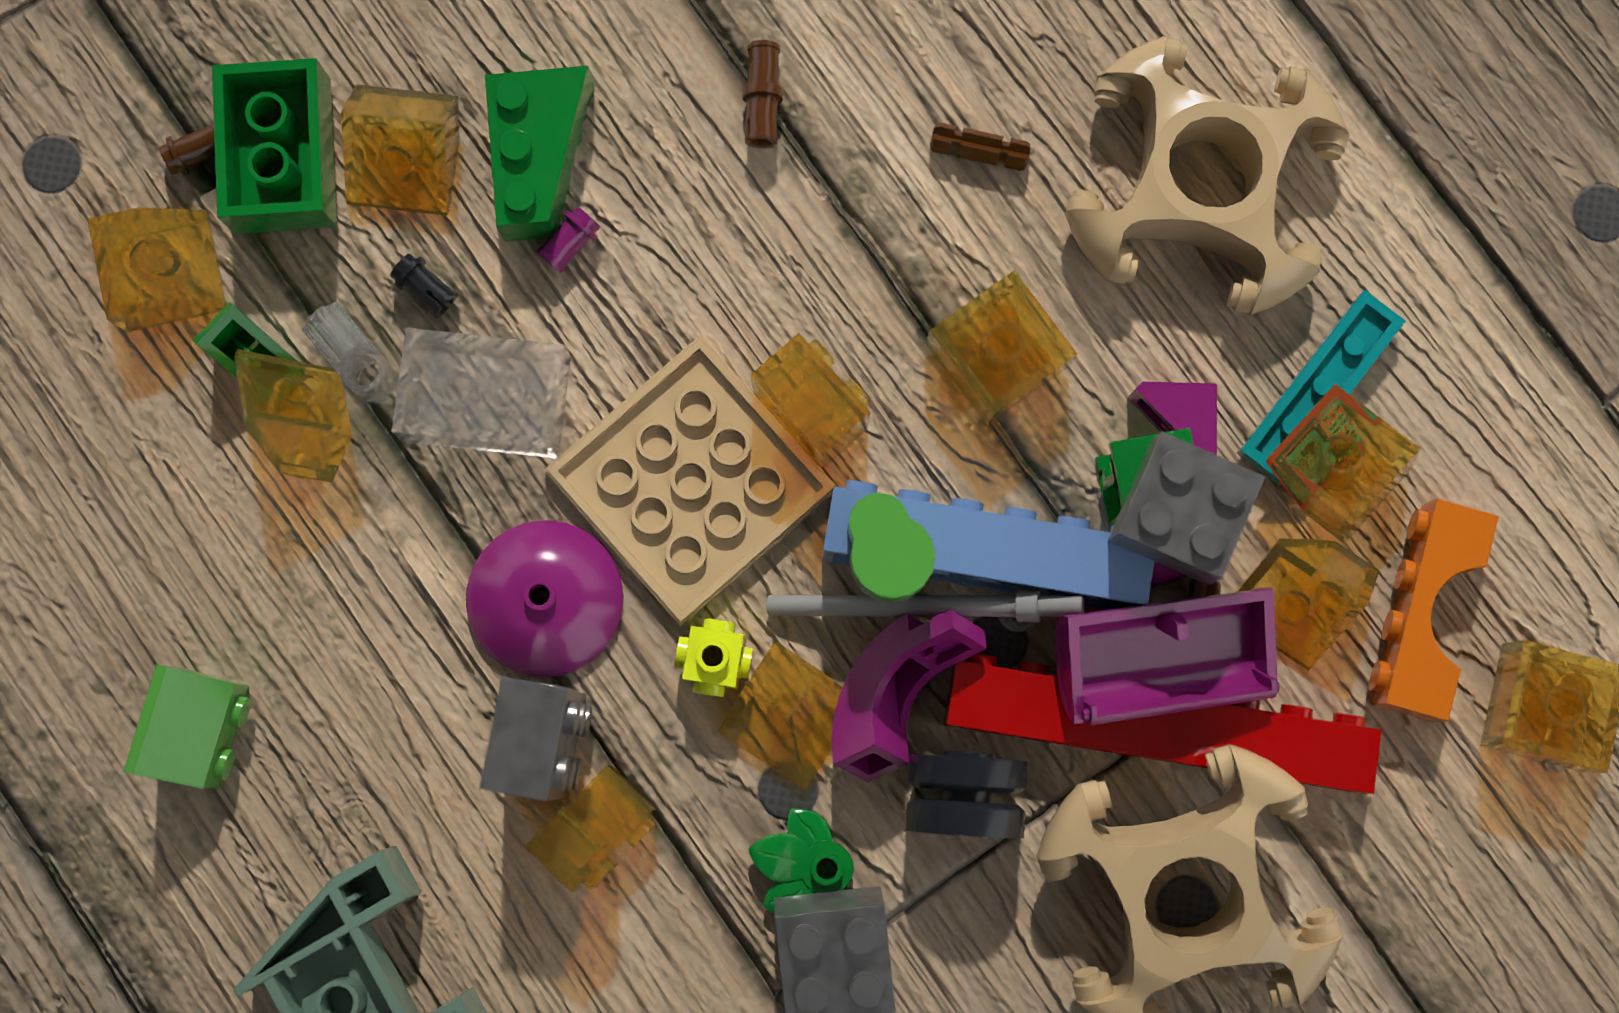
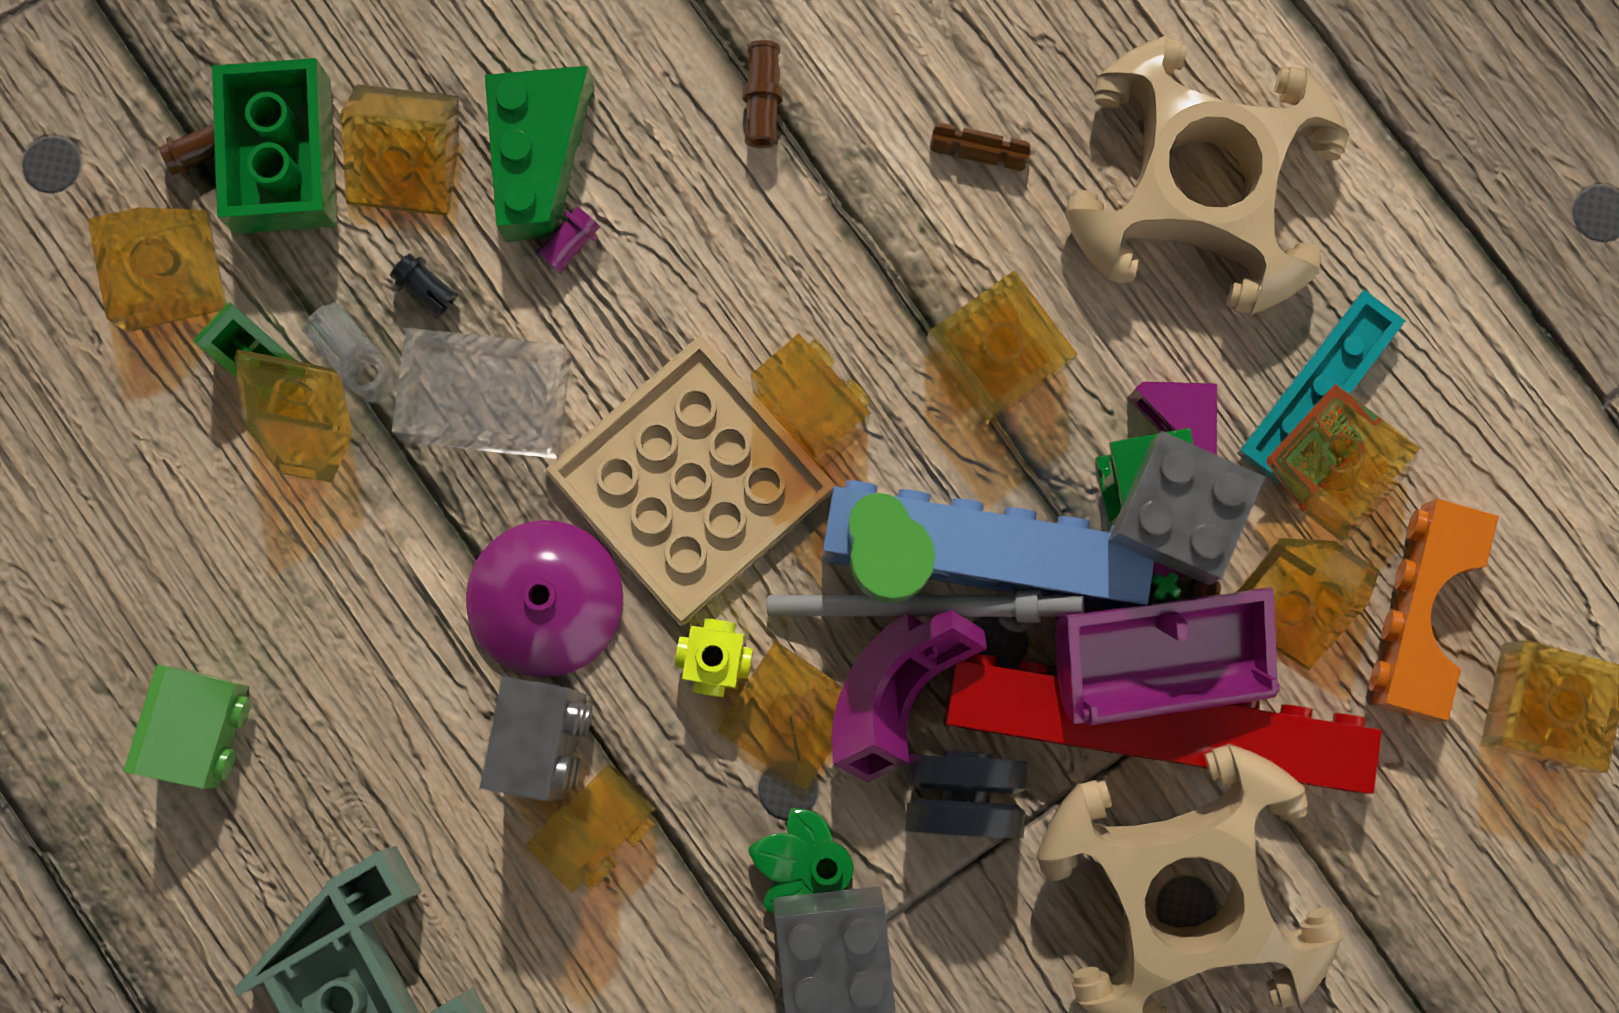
none -> green axle [1148,571,1181,604]

